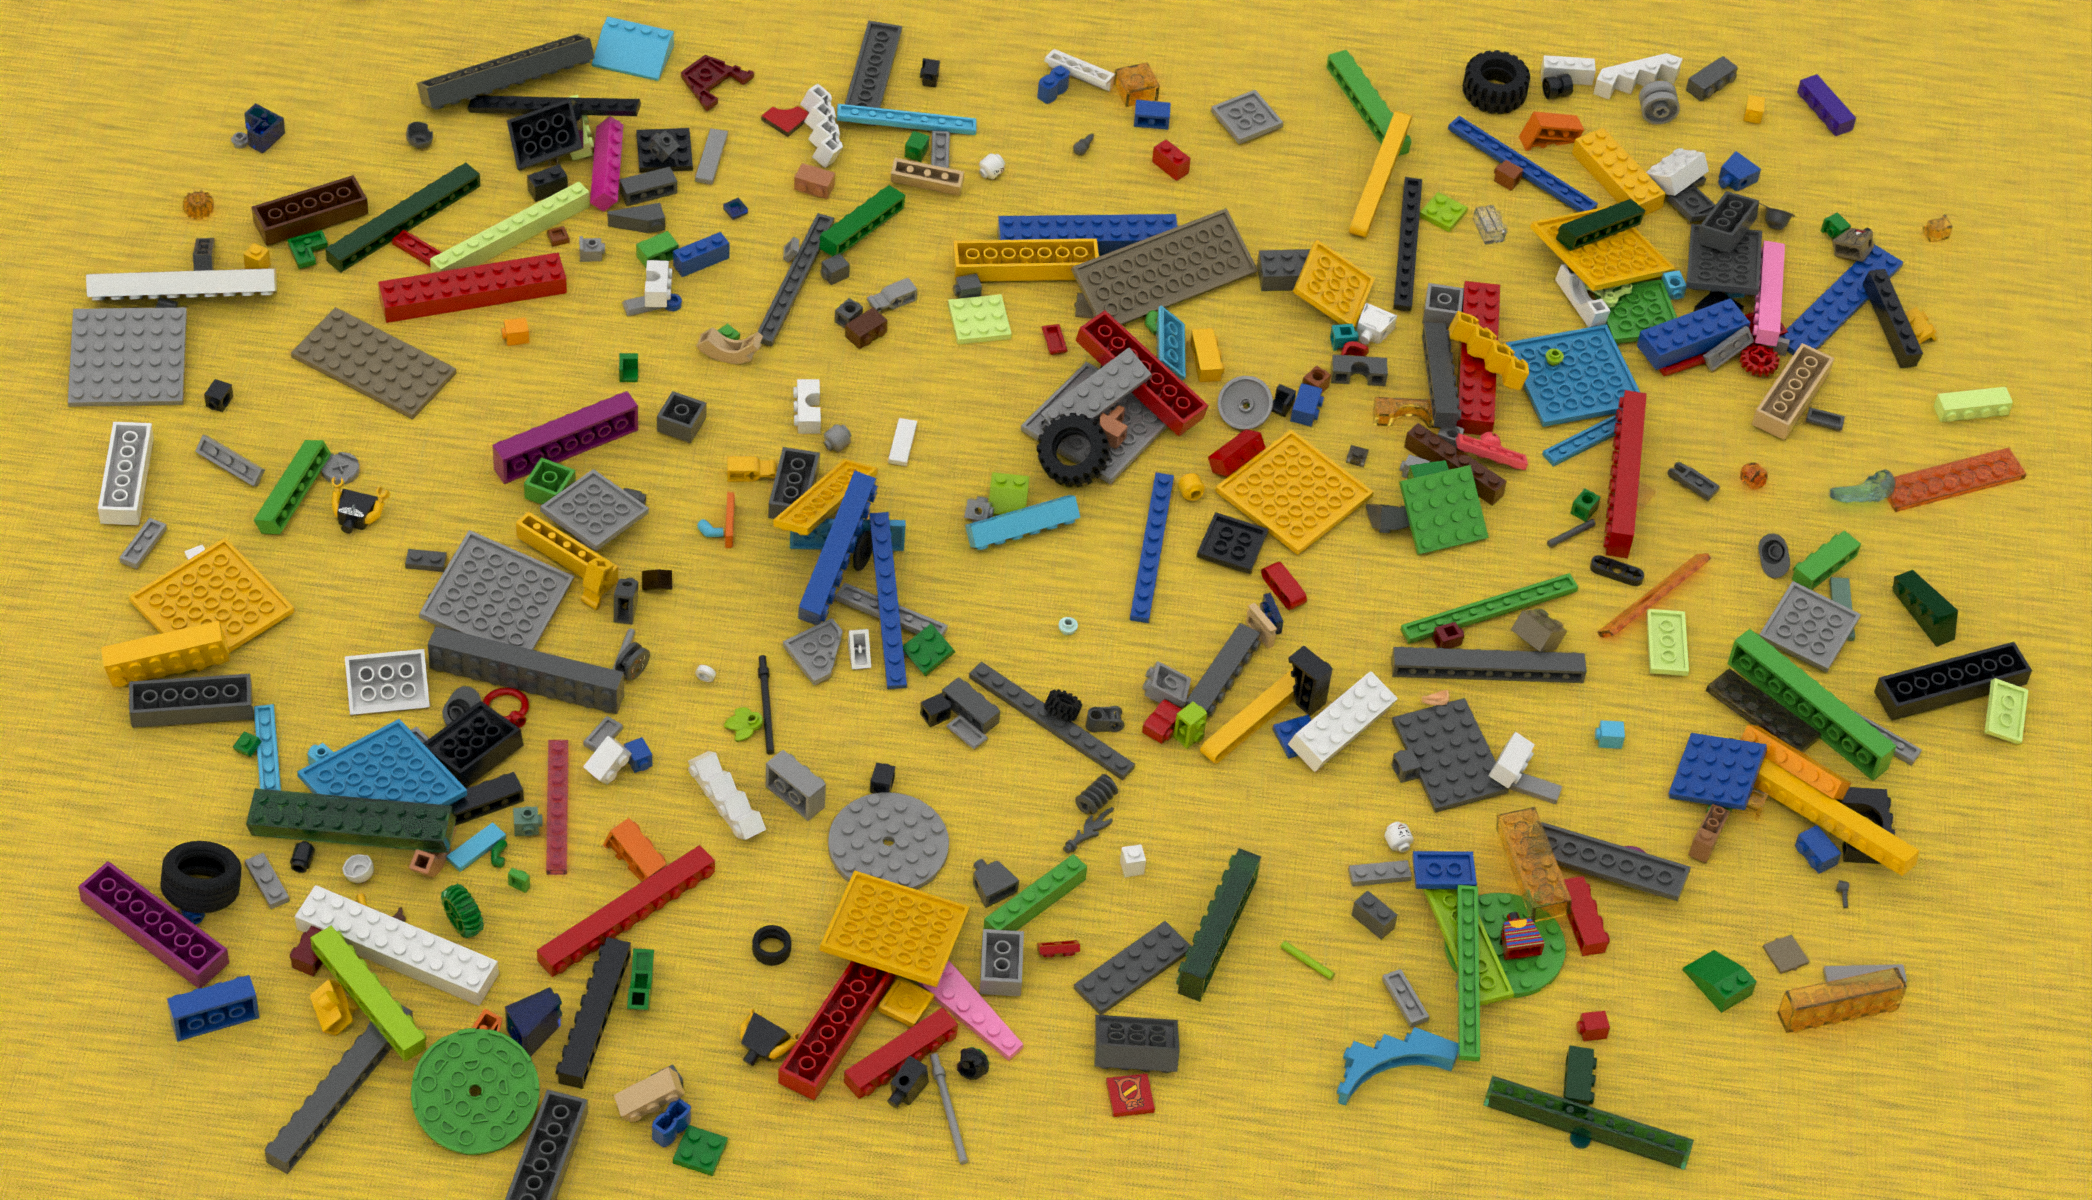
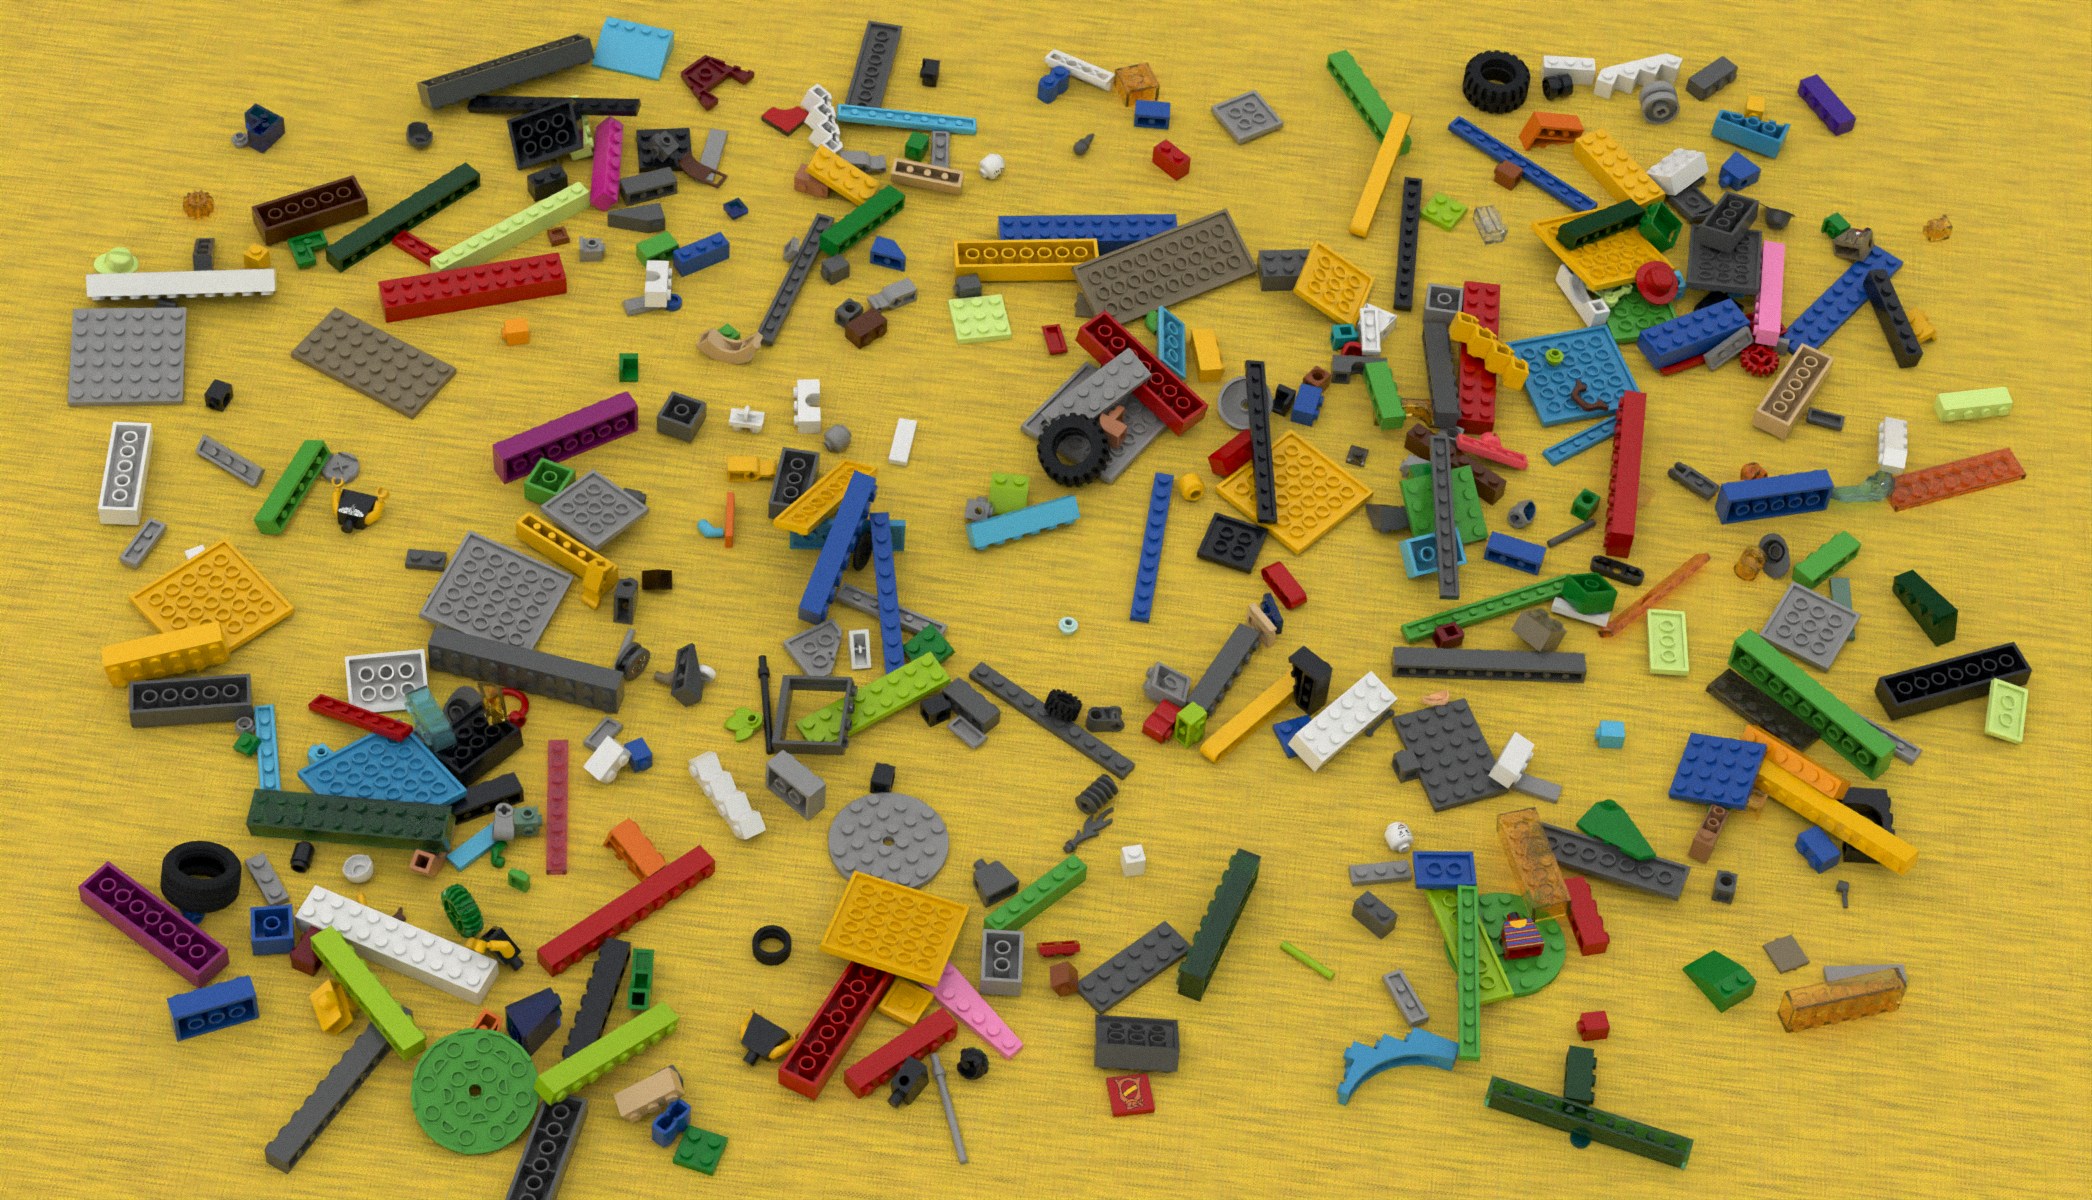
none -> yellowish green piece [94,247,138,274]
none -> light grey plate [235,717,255,735]
none -> blue brick [250,904,295,956]
none -> red tile [308,694,413,742]
none -> clear light blue brick [404,685,457,752]
none -> torso [465,926,524,971]
none -> clear yellow brick [477,681,508,726]
none -> light grey piece [492,803,514,842]
none -> lime brick [534,1001,679,1106]
none -> dark tan arm [654,670,674,686]
none -> dark grey slope [671,643,703,707]
none -> reddish brown piece [678,151,727,188]
none -> white hips [729,405,765,433]
none -> dark grey window [771,675,858,756]
none -> lime plate [795,651,951,755]
none -> yellow plate [805,144,880,206]
none -> light grey piece [839,150,886,174]
none -> blue slope [870,236,906,272]
none -> dark orange brick [1050,961,1078,997]
none -> black plate [1245,360,1277,524]
none -> white tile [1360,308,1381,355]
none -> bright green brick [1363,361,1406,430]
none -> dark grey hinge [1366,709,1394,737]
none -> medium azure brick [1398,527,1467,579]
none -> dark grey plate [1429,435,1460,600]
none -> blue brick [1484,531,1546,576]
none -> light grey rock [1507,500,1536,528]
none -> white tile [1551,597,1610,627]
none -> green brick [1561,572,1618,615]
none -> reddish brown helmet [1571,379,1609,411]
none -> green wedge [1576,799,1656,861]
none -> red hat [1635,261,1678,306]
none -> green piece [1638,200,1683,253]
none -> dark azure wedge [1711,110,1791,159]
none -> dark grey brick [1711,870,1738,904]
none -> blue brick [1715,469,1834,525]
none -> clear yellow wheel [1734,546,1767,581]
none -> white brick [1877,417,1907,475]

